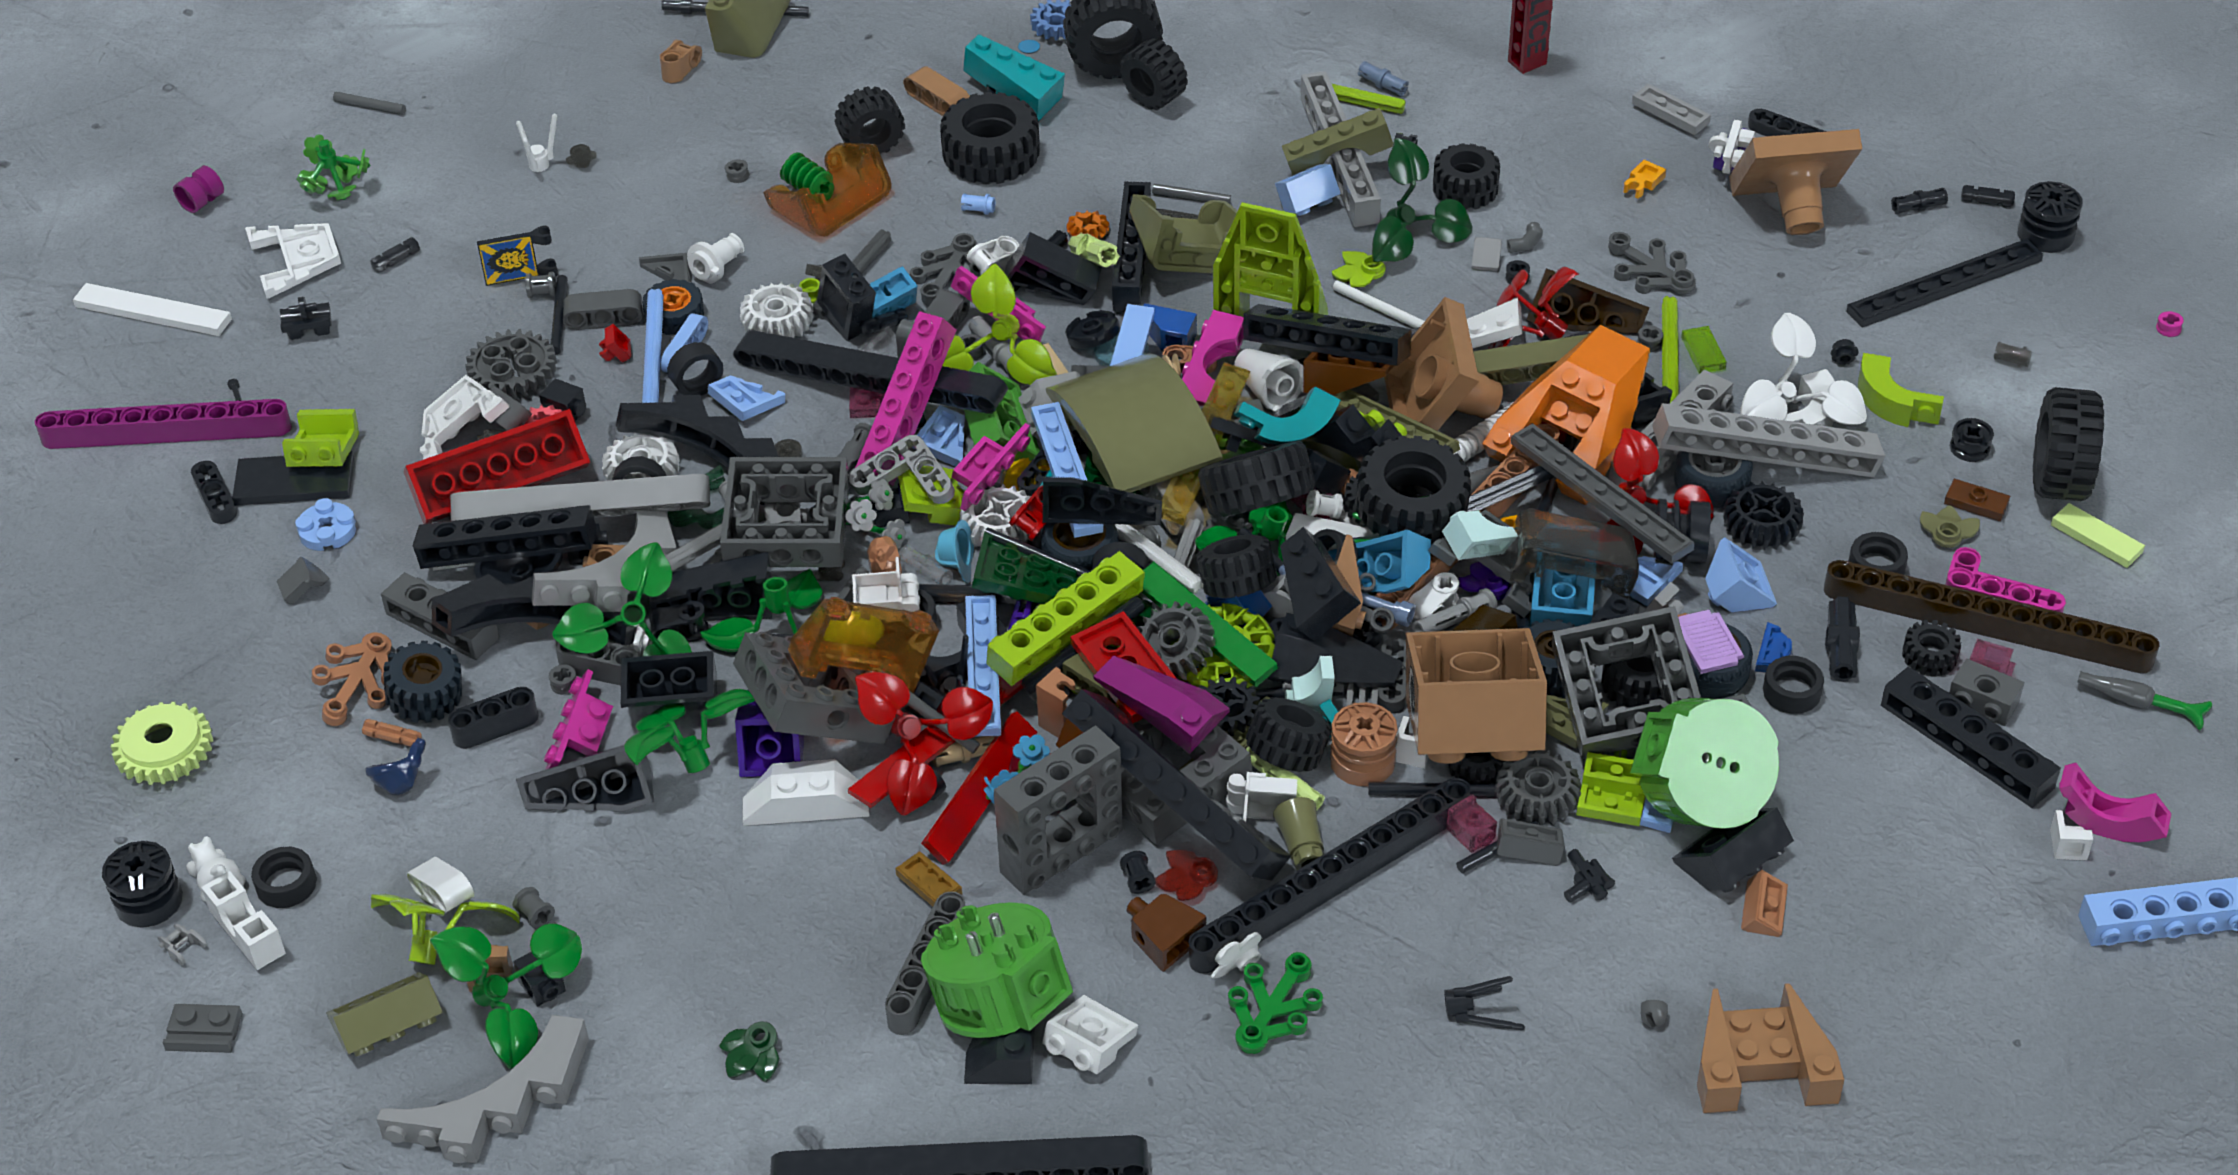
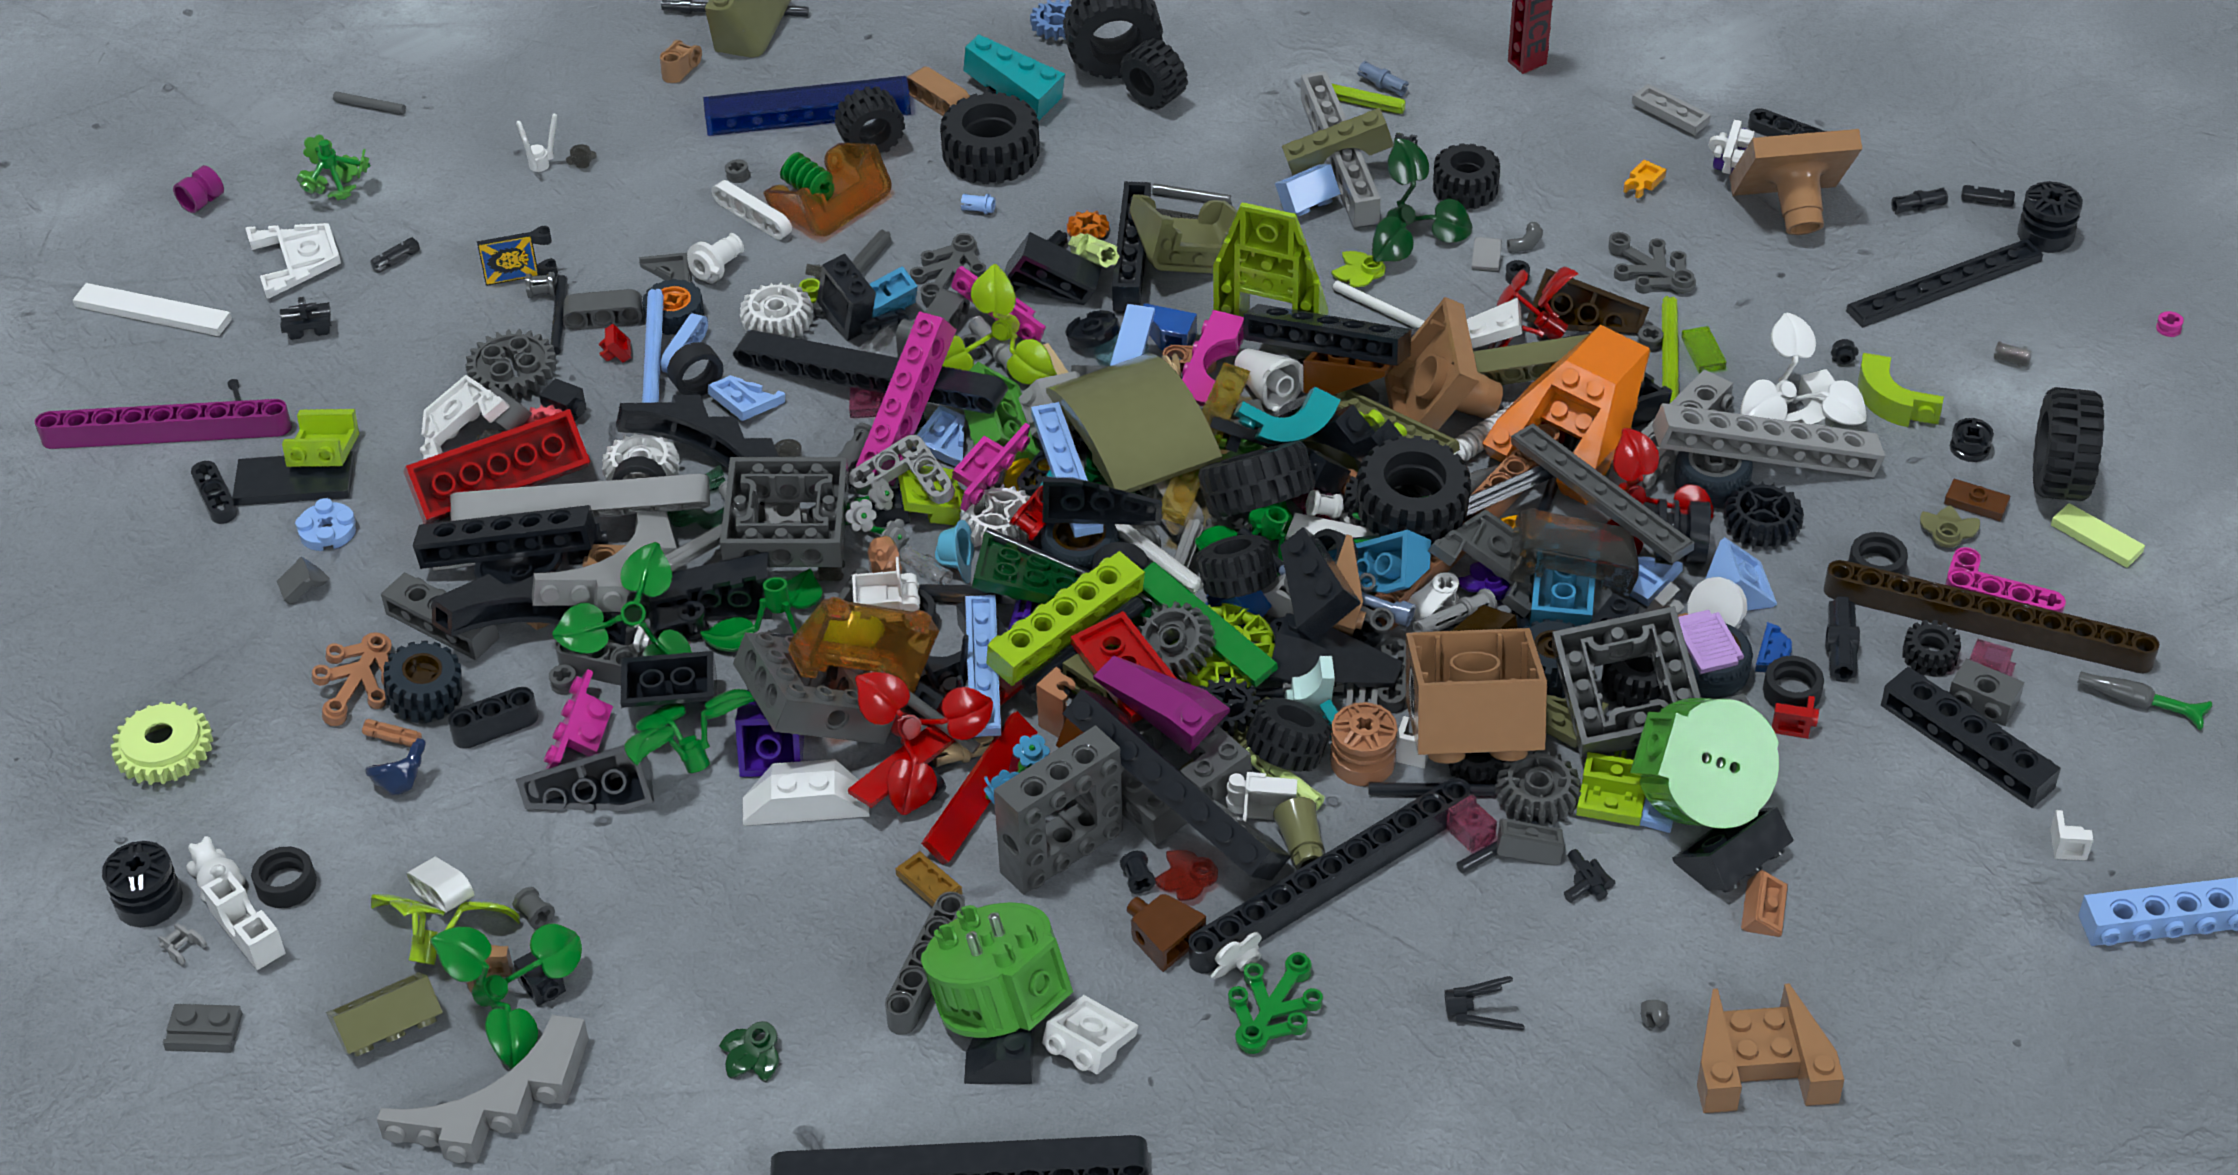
white piece [966,236,1019,275] -> none
dark azure sticker [1018,40,1040,53] -> none
light aqua arch [1442,510,1518,560] -> none
dark pink arch [2059,762,2172,842] -> none
none -> clear blue brick [703,76,911,136]
none -> white beam [711,180,792,240]
none -> white tile [1688,577,1747,629]
none -> red bracket [1772,696,1819,739]

